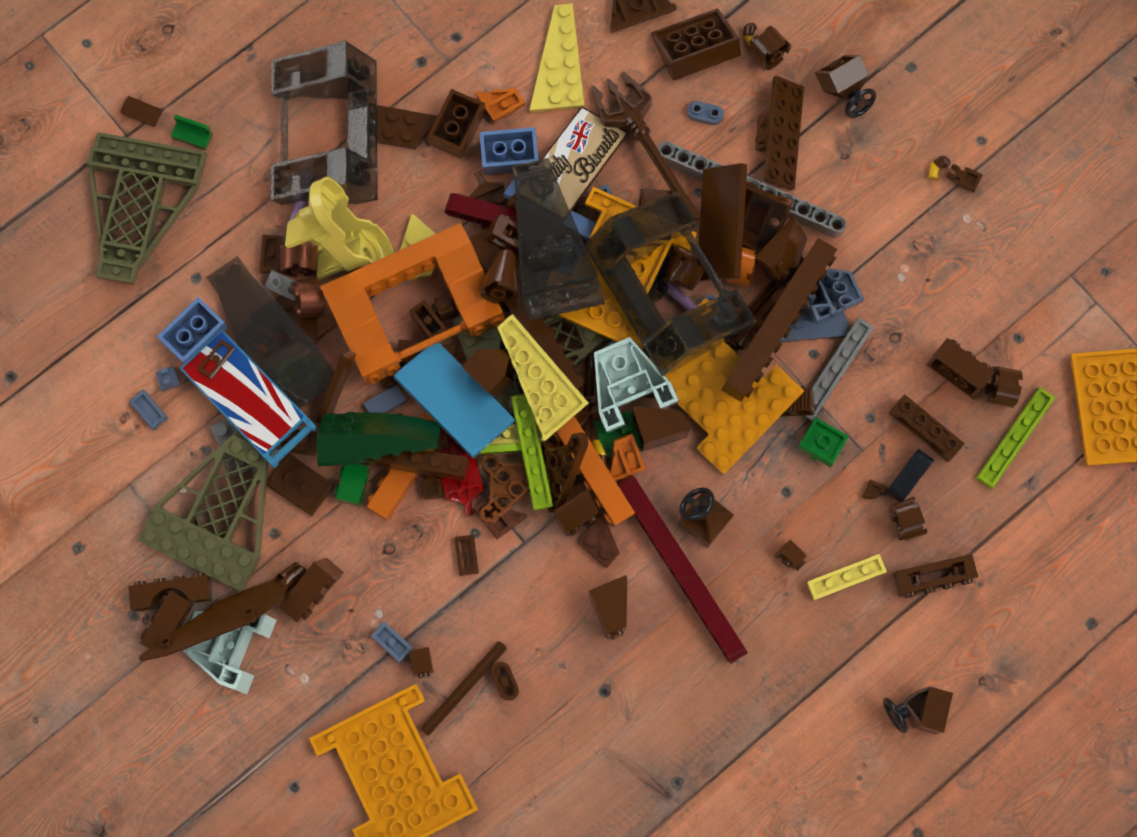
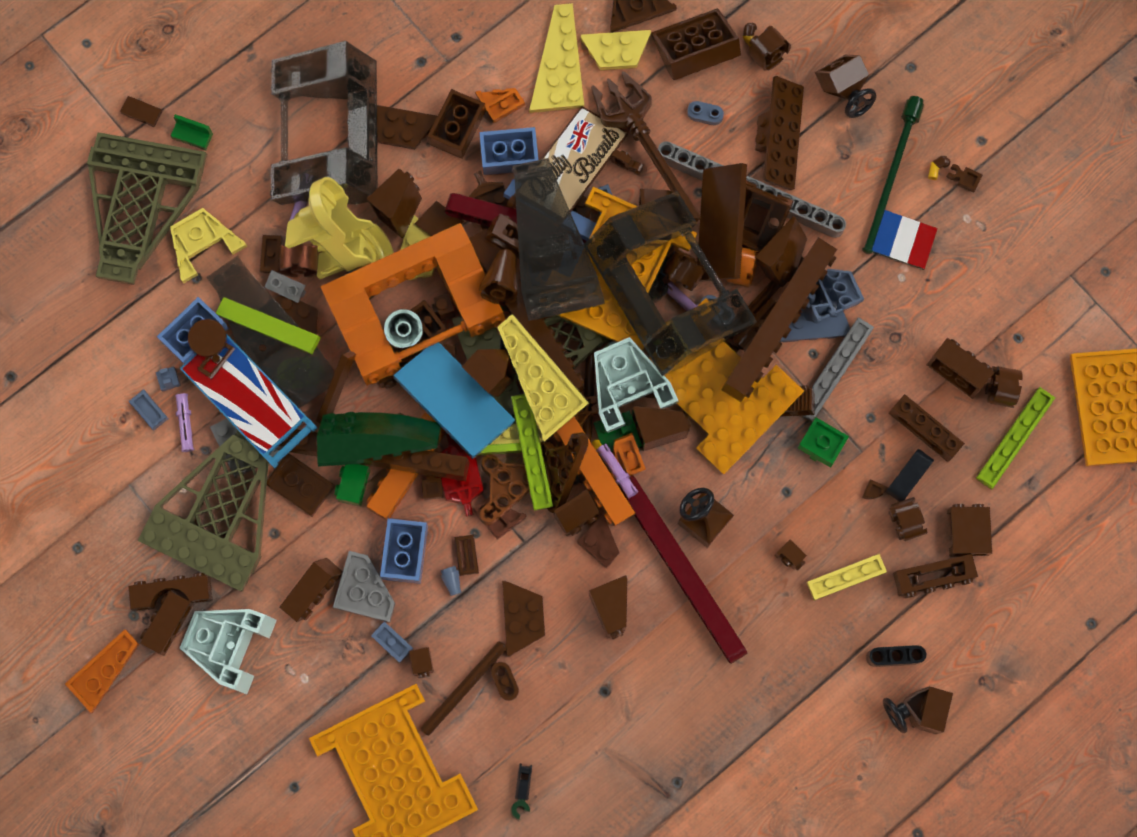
reddish brown wing [139,562,307,661] -> none
copper brick [290,278,324,318] -> none
sand blue tile [364,384,407,413] -> none
none -> orange wing [65,629,139,713]
none -> light yellow wing [170,208,247,283]
none -> lavender pin [175,393,194,452]
none -> reddish brown tile [188,319,227,358]
none -> lime tile [216,297,321,355]
none -> light grey plate [333,551,395,623]
none -> reddish brown slope [367,169,422,238]
none -> medium blue brick [380,518,428,584]
none -> light aqua cone [384,309,423,348]
none -> reddish brown sticker [415,201,464,236]
none -> sand blue cone [440,566,462,596]
none -> reddish brown wing [502,581,545,657]
none -> black piece [510,763,532,821]
none -> light yellow wing [581,30,651,70]
none -> lavender pin [596,444,638,498]
none -> reddish brown plate [612,149,643,175]
none -> flag [862,96,938,270]
none -> black beam [866,645,927,667]
none -> reddish brown panel [947,504,992,556]

